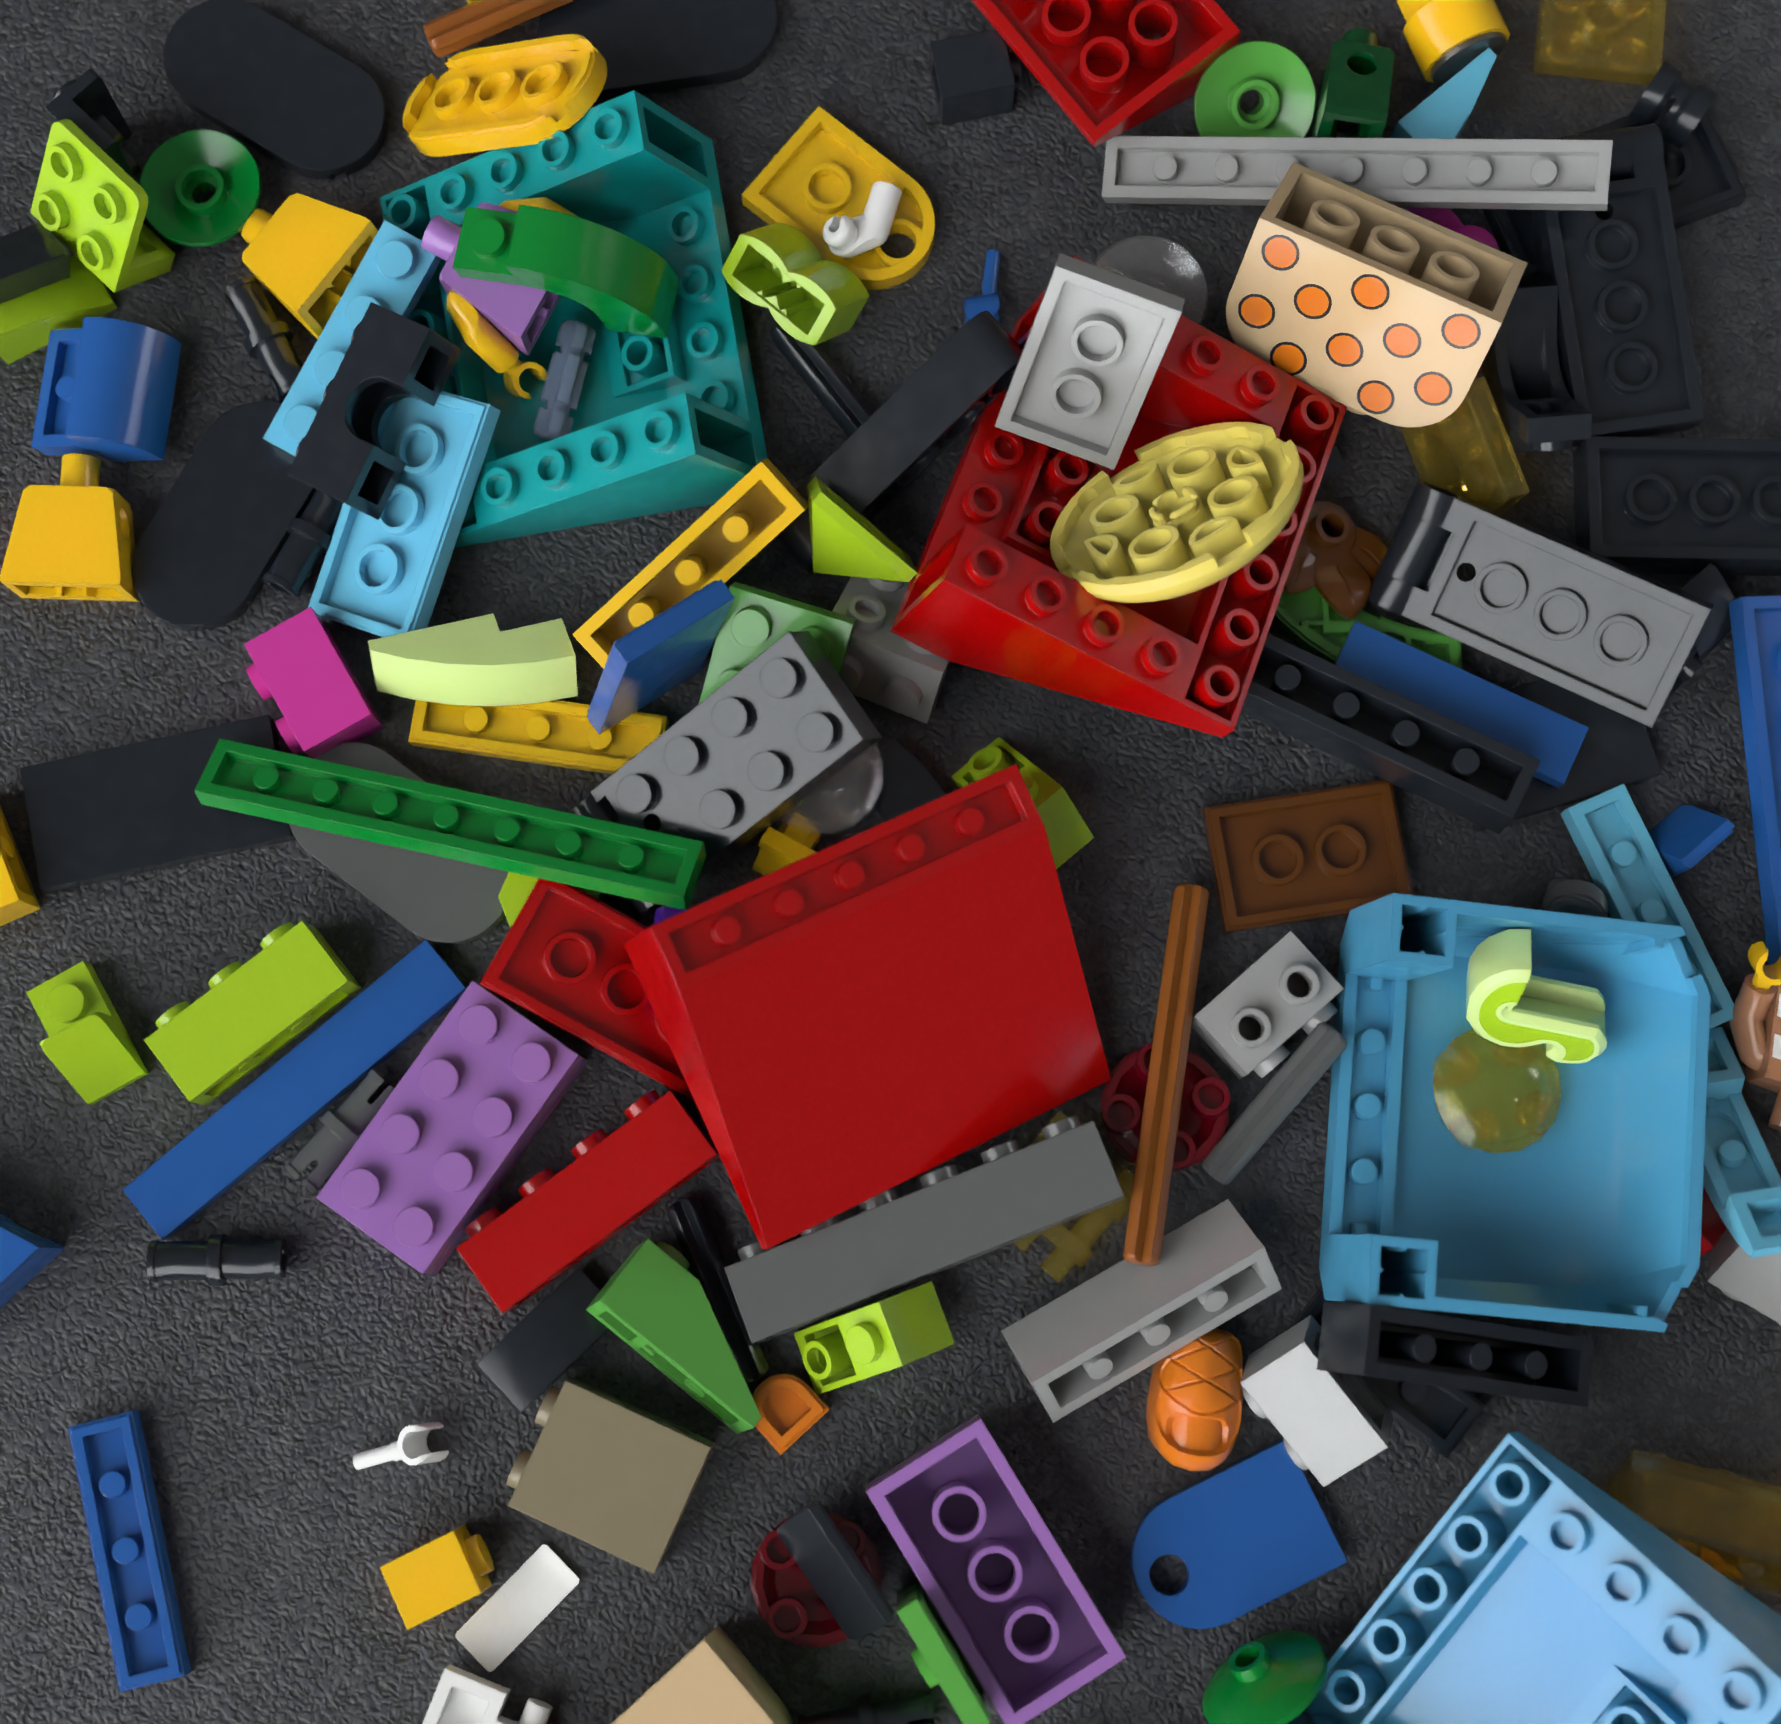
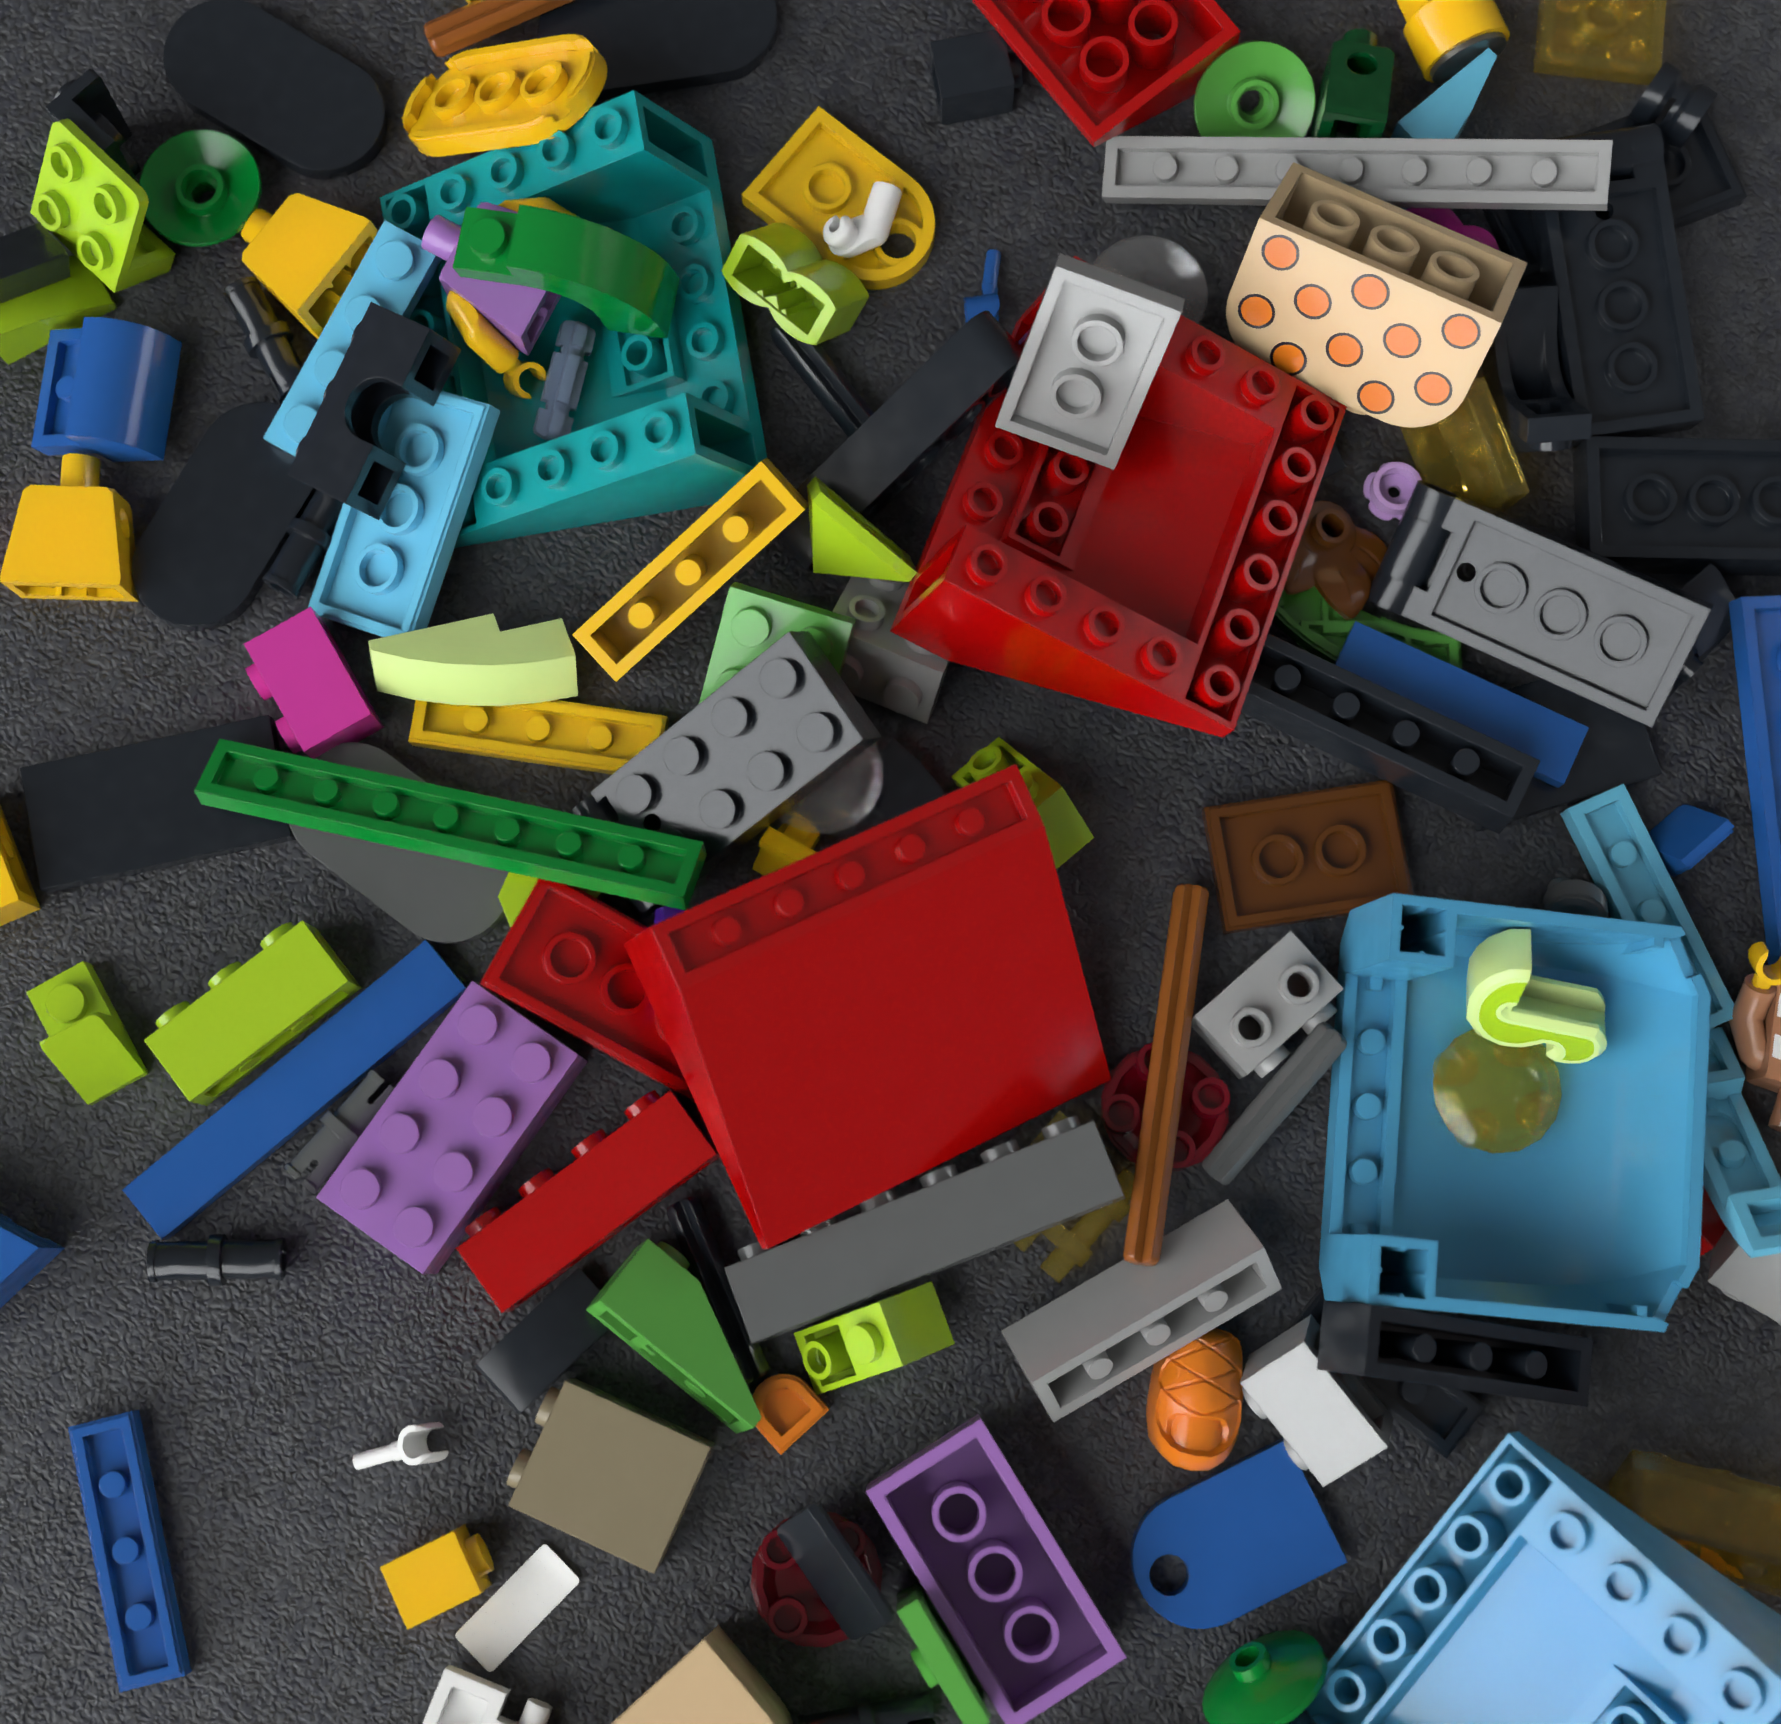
blue tile [587,580,735,735] -> none
light yellow brick [1050,422,1304,603] -> none
none -> lavender plate [1363,462,1423,521]

